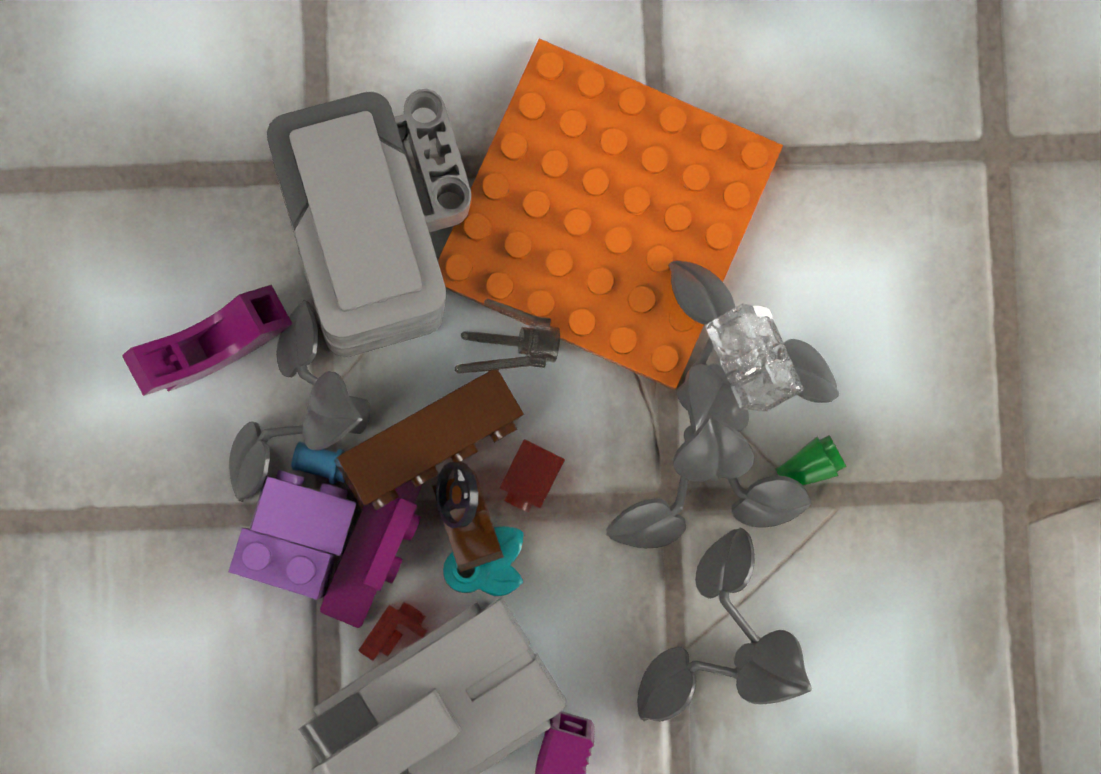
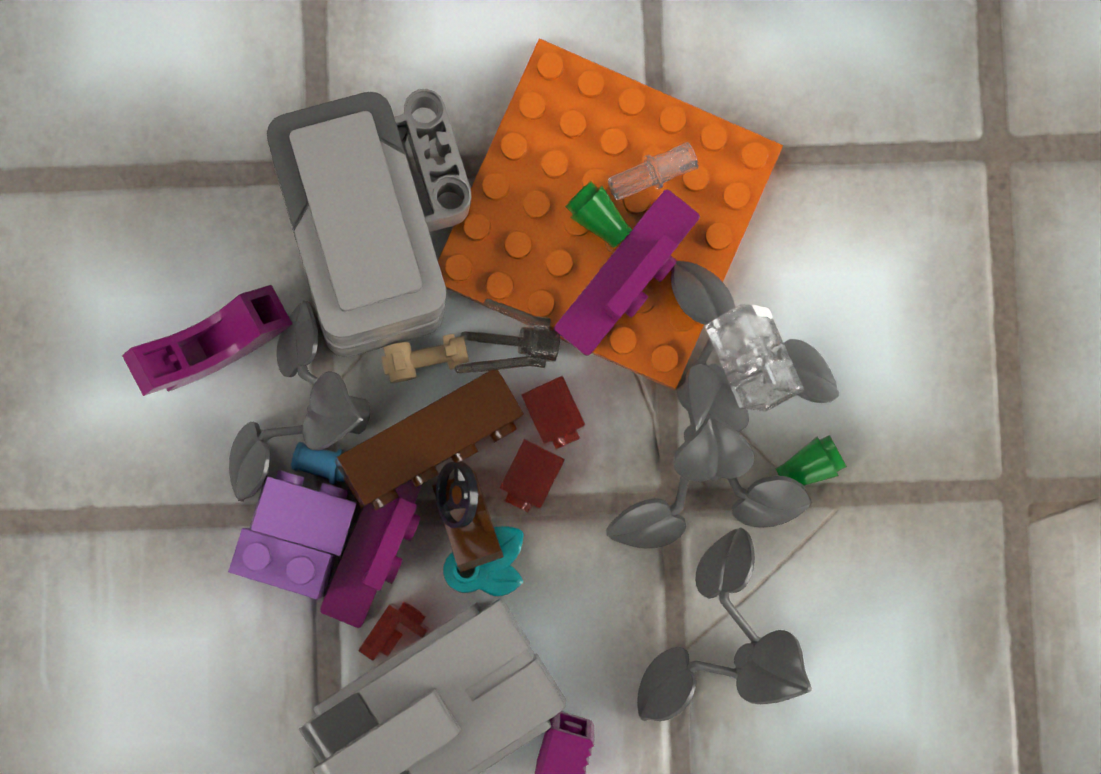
none -> tan bar [382,334,469,383]
none -> clear red brick [521,375,585,450]
none -> magenta bracket [554,189,700,356]
none -> green cone [565,181,632,248]
none -> clear axle [608,142,699,200]

